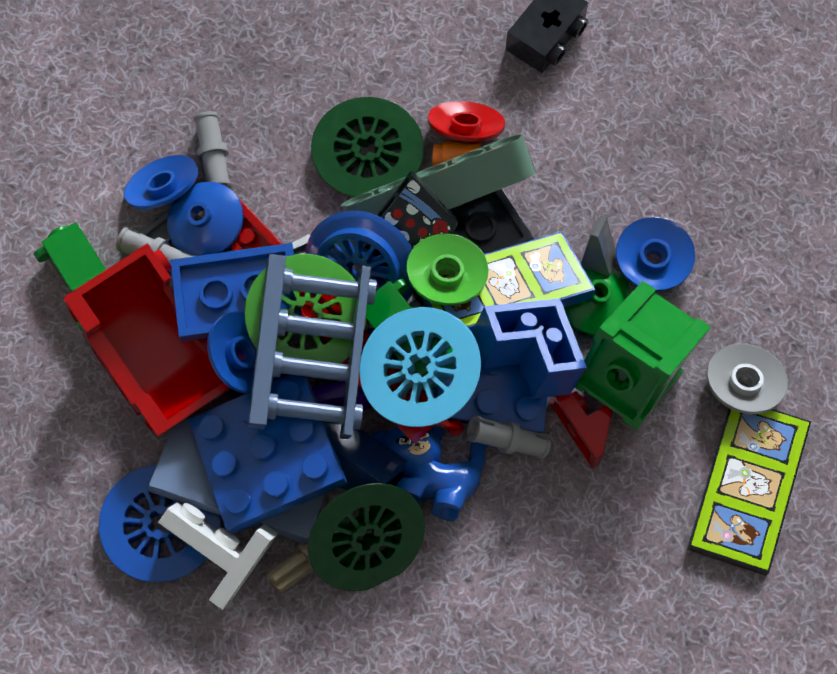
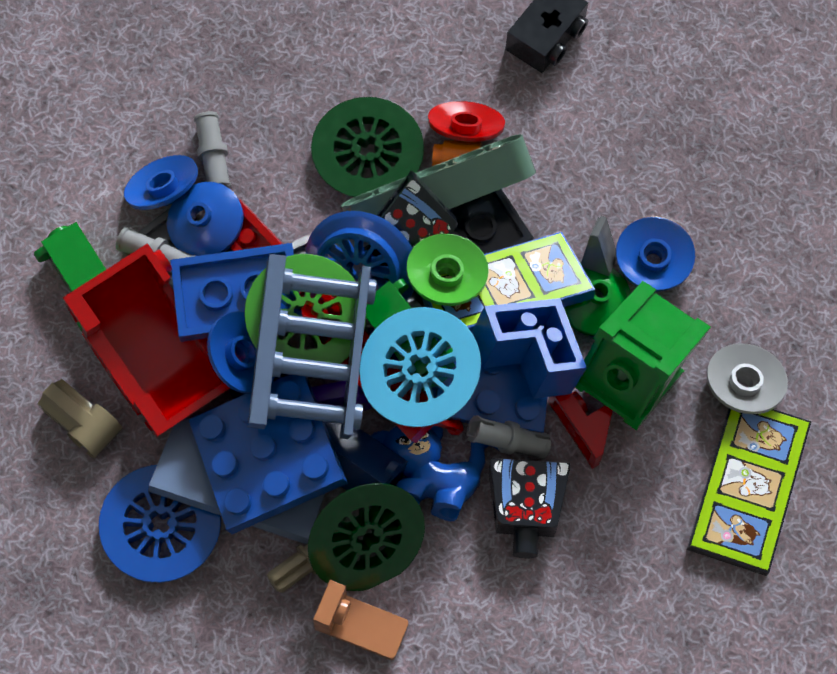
white bracket [158,502,278,610] -> none
none -> dark tan piece [37,378,123,459]
none -> nougat bracket [313,580,408,660]
none -> torso [489,458,570,559]

